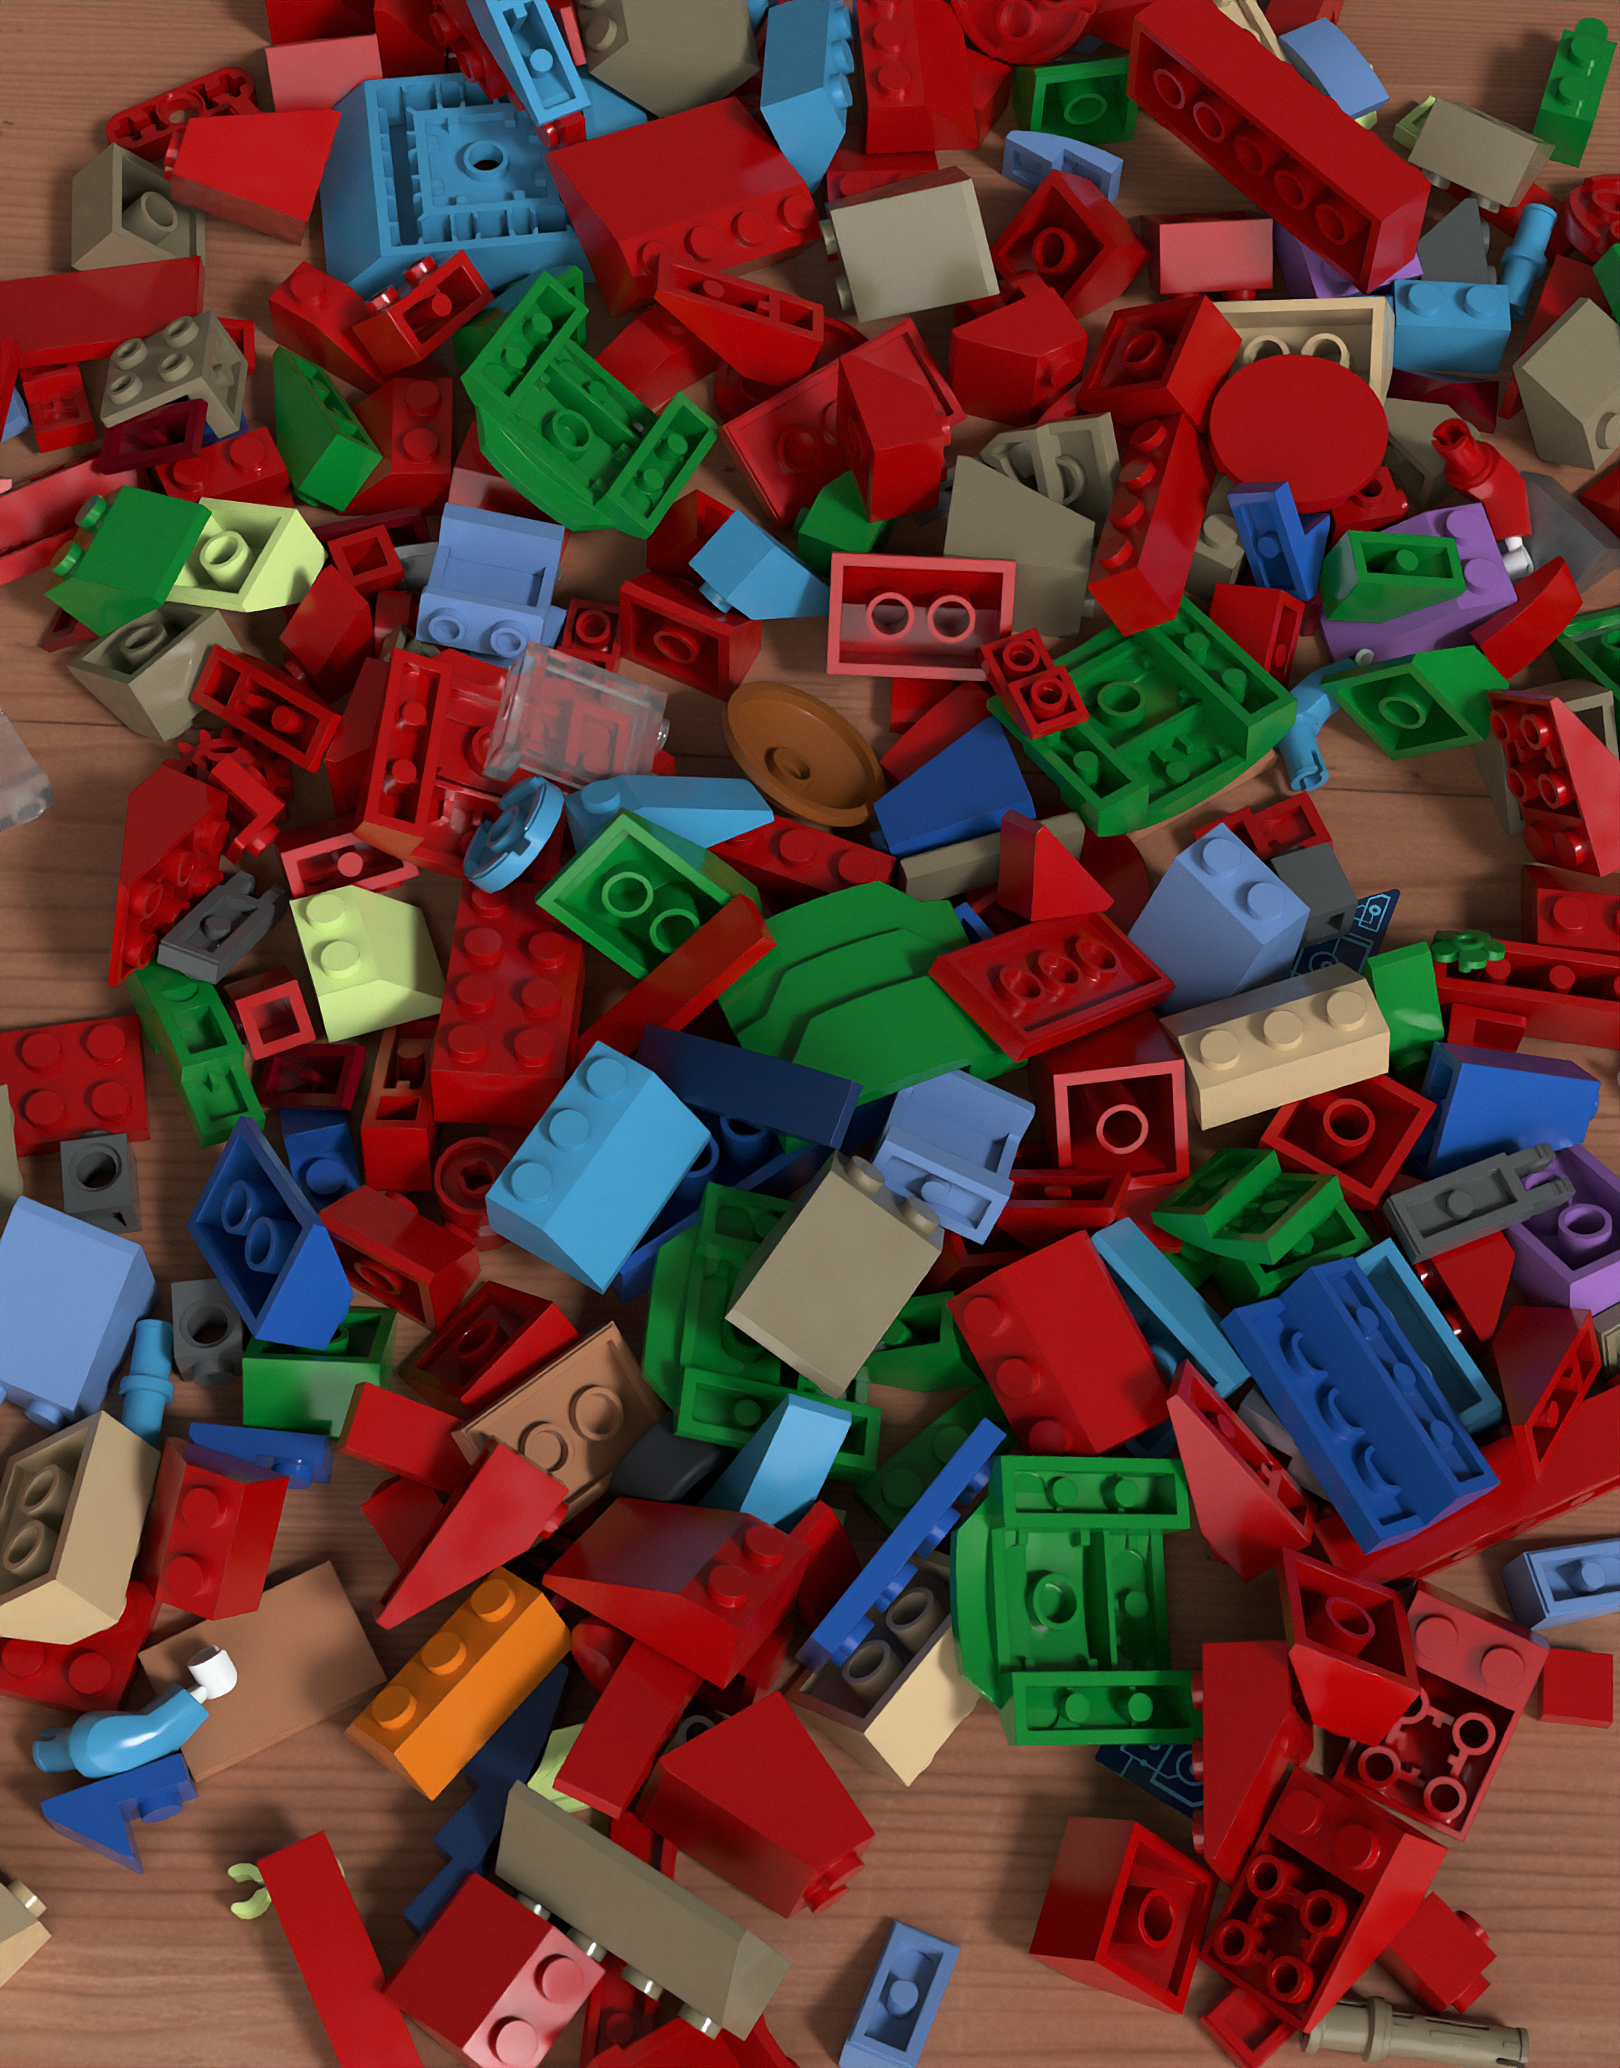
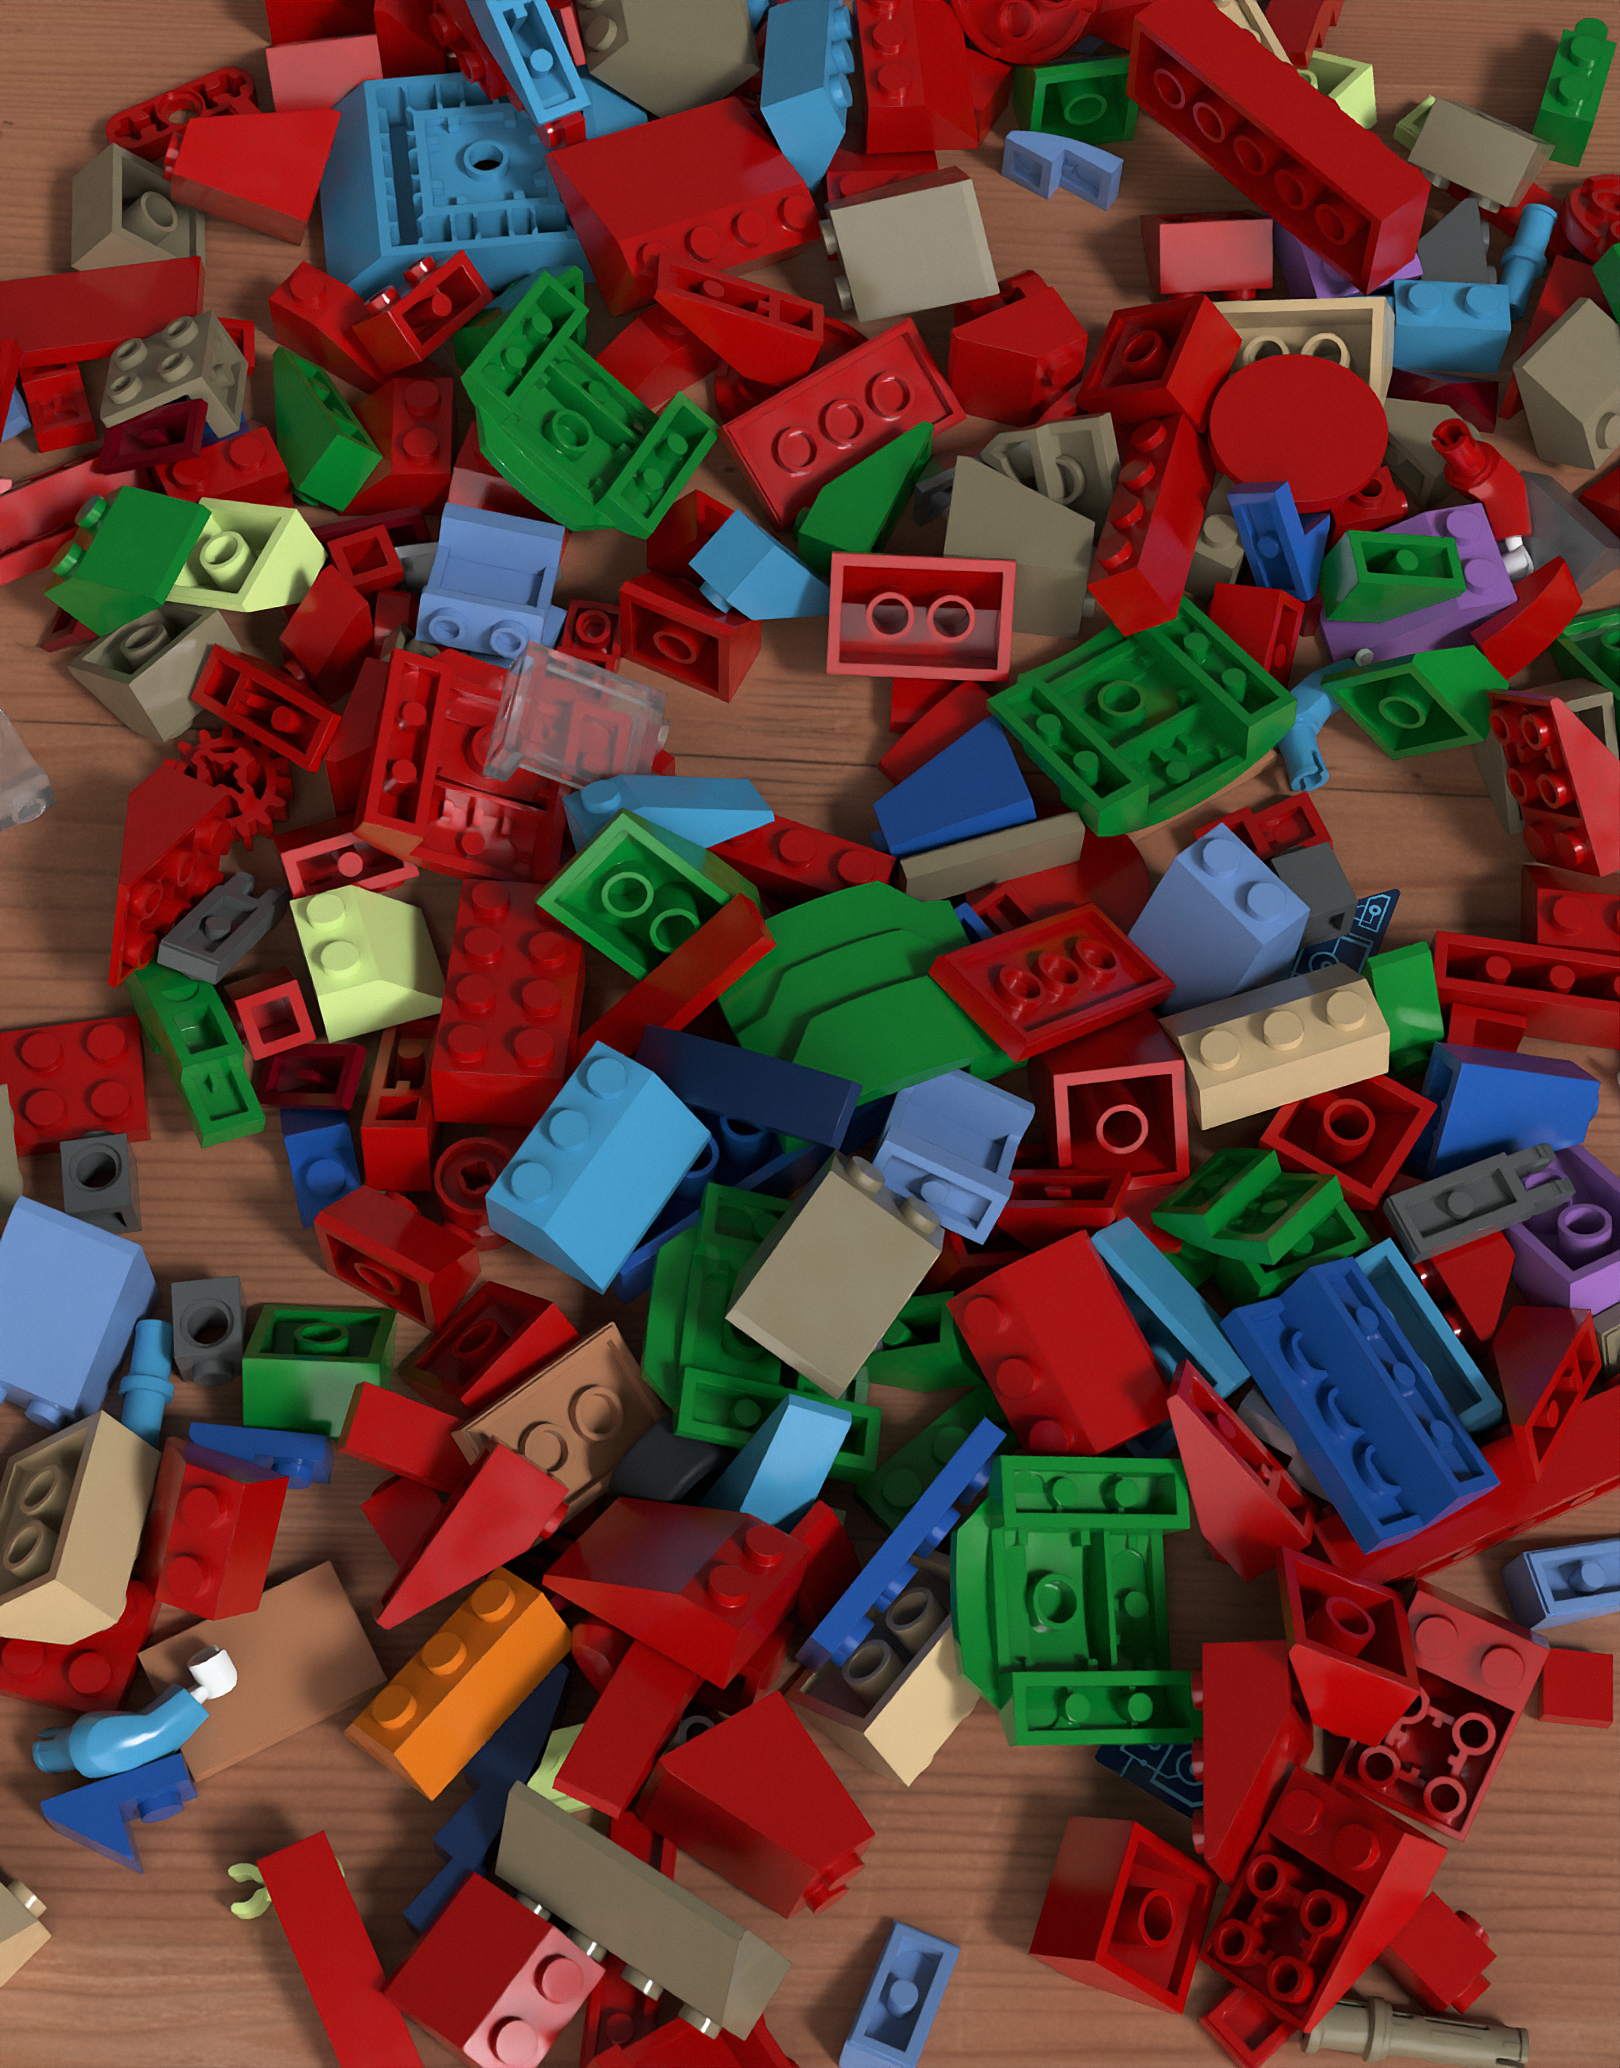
blue slope [186,1115,354,1351] -> none
red bracket [205,754,285,865] -> none
dark azure tile [463,775,564,894] -> none
dark orange dish [721,681,886,827] -> none
red slope [835,354,951,523] -> none
red slope [978,627,1089,741] -> none
red slope [989,169,1154,320] -> none
red slope [997,809,1115,922] -> none
medium blue slope [1278,17,1390,120] -> none
green plant [1431,929,1505,973] -> none

